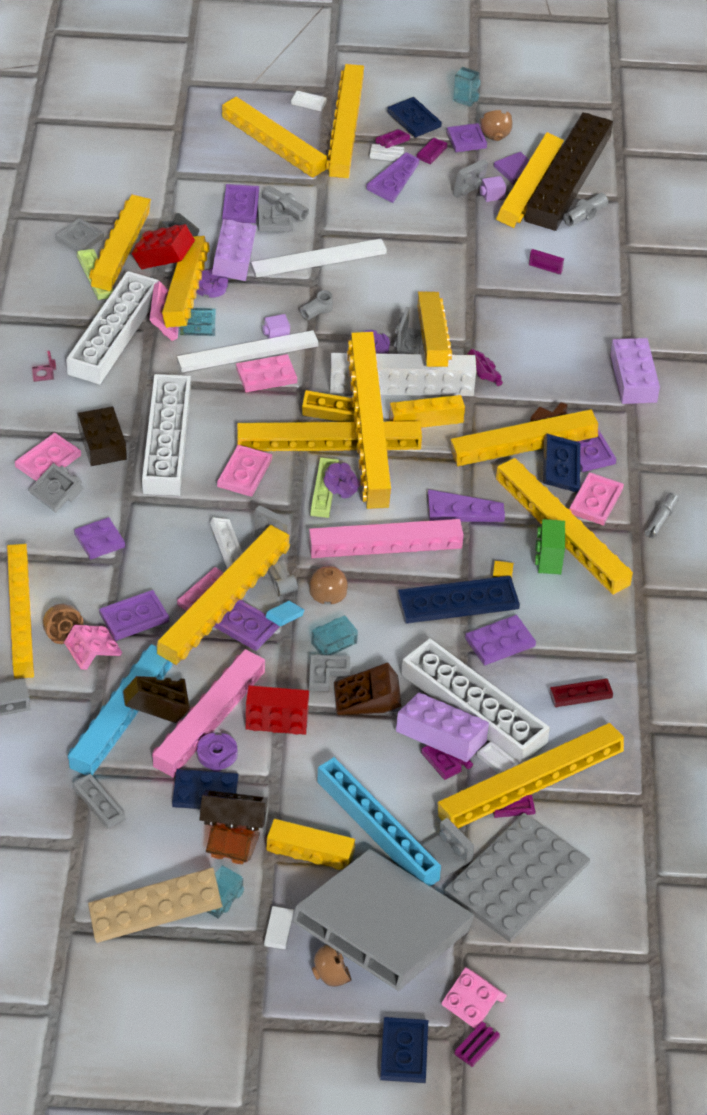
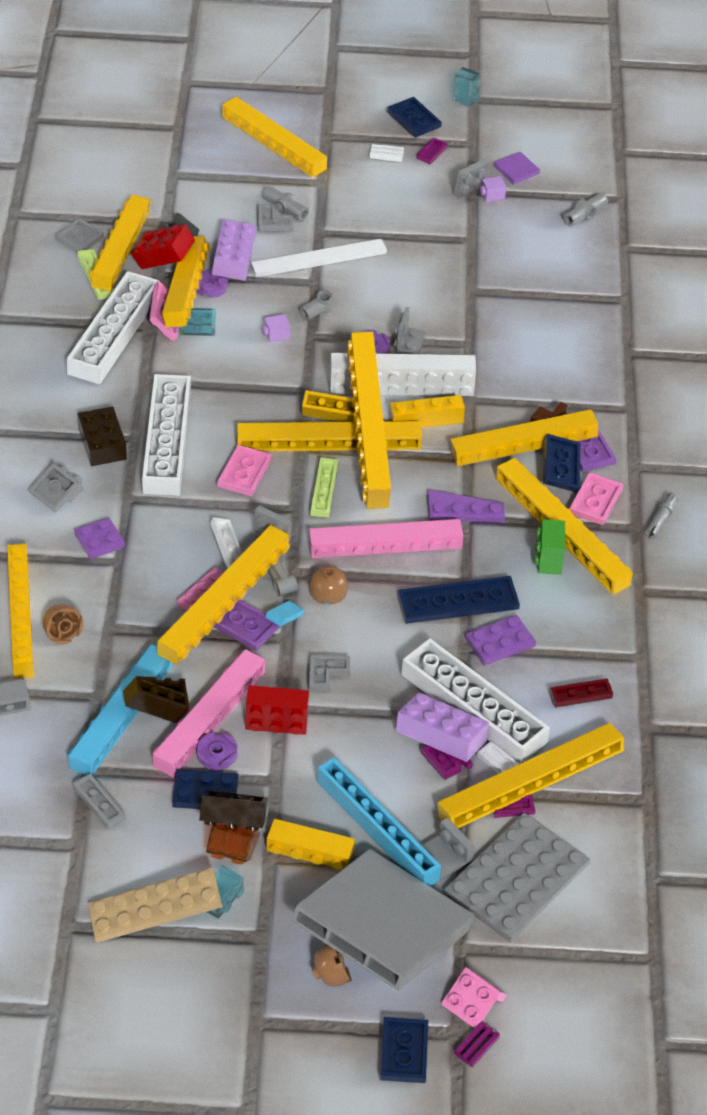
bright pink plate [15,433,81,481] -> none
clear pink bracket [32,351,56,382] -> none
bright pink bracket [64,625,122,670] -> none
medium lavender plate [99,590,169,641] -> none
white tile [177,330,318,372] -> none
medium lavender plate [222,184,259,223] -> none
bright pink plate [236,354,297,393] -> none
white tile [264,906,294,950] -> none
white tile [291,91,327,111] -> none
clear light blue brick [311,615,358,655] -> none
medium lavender plate [323,462,361,498] -> none
yellow brick [326,64,364,178] -> none
reddish brown slope [334,662,402,715] -> none
medium lavender wing [367,152,419,203] -> none
magenta tile [376,129,410,148] -> none
yellow brick [417,291,452,367] -> none
medium lavender plate [447,123,487,152] -> none
magenta plate [467,349,503,386] -> none
medium nougat cylinder [480,110,513,141] -> none
yellow tile [493,561,514,578] -> none
yellow brick [496,132,564,228] -> none
dark brown brick [525,112,613,231] -> none
magenta tile [529,249,564,275] -> none
lavender brick [610,338,660,404] -> none

